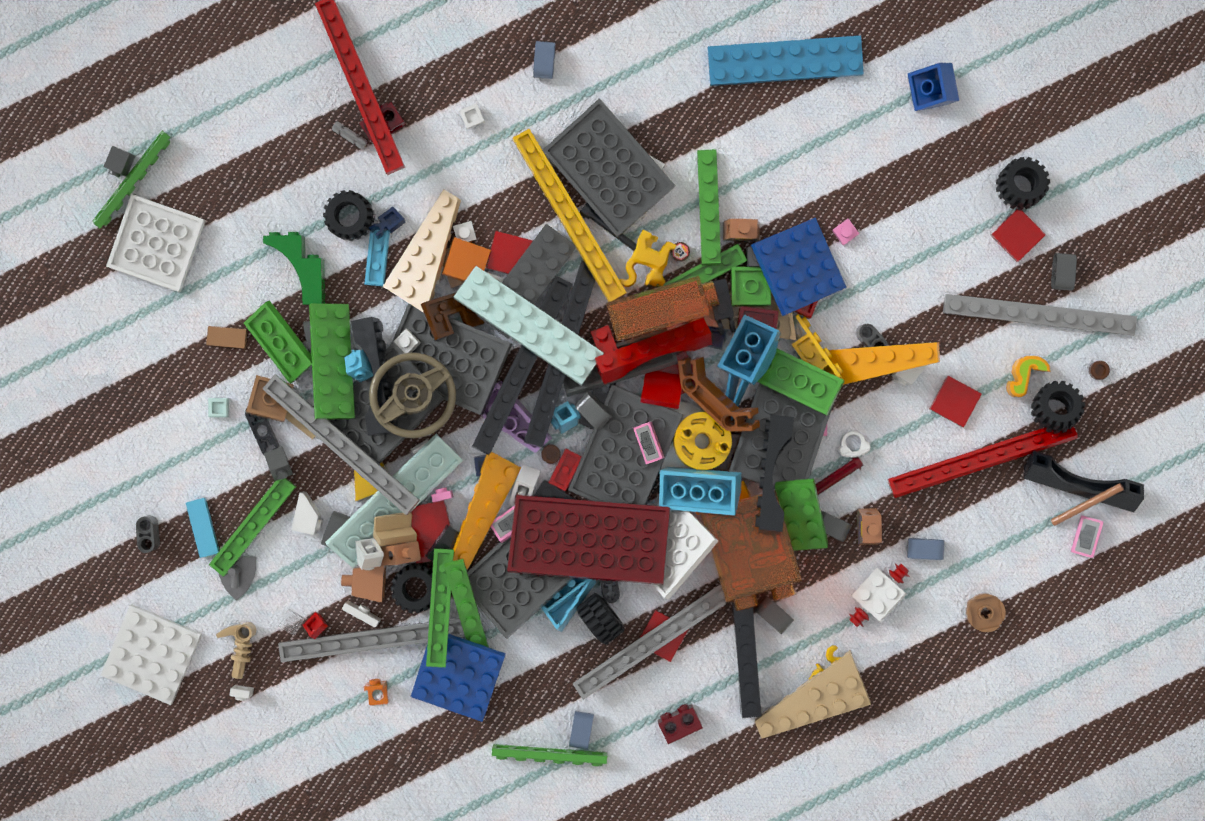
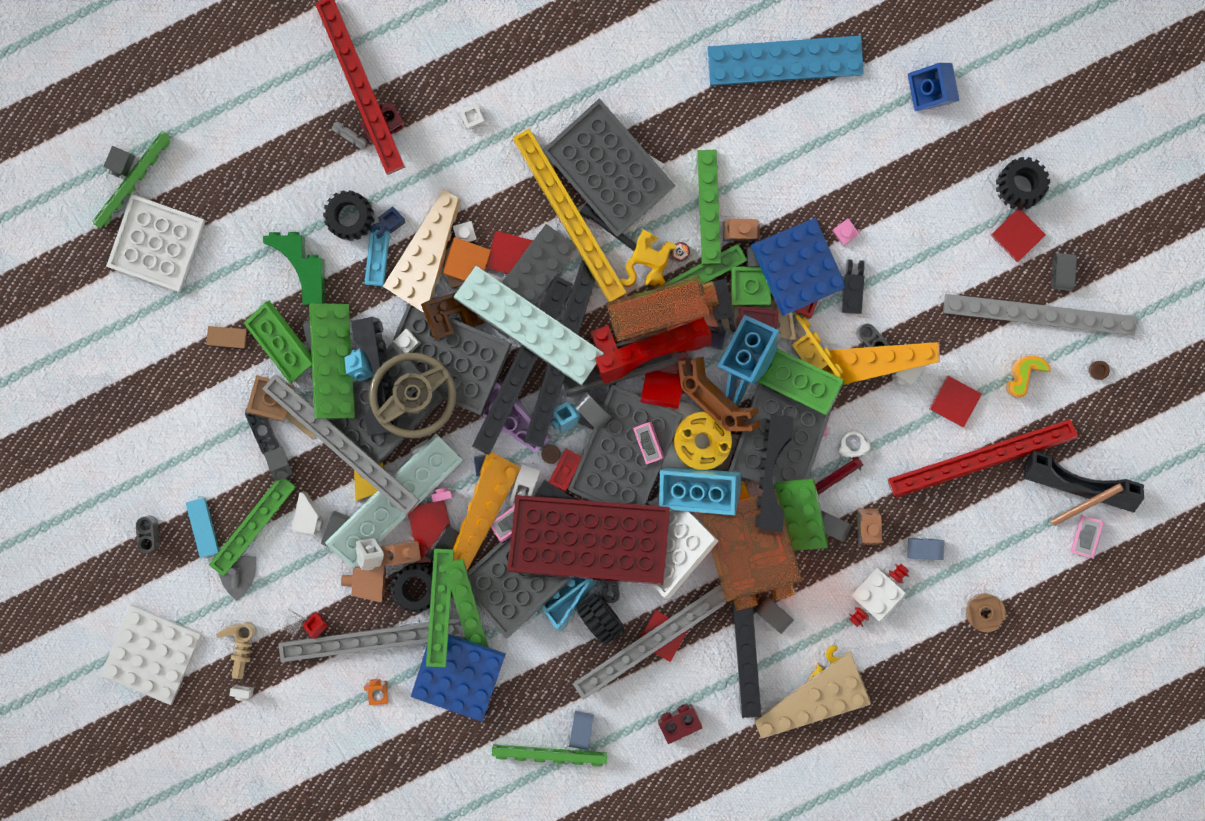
light aqua tile [208,398,229,417] -> none
white plate [342,600,381,627] -> none
tan panel [373,513,417,546] -> none
sand blue beam [533,41,555,79] -> none
black tyre [1031,381,1085,434] -> none
none -> black hinge [841,259,865,314]

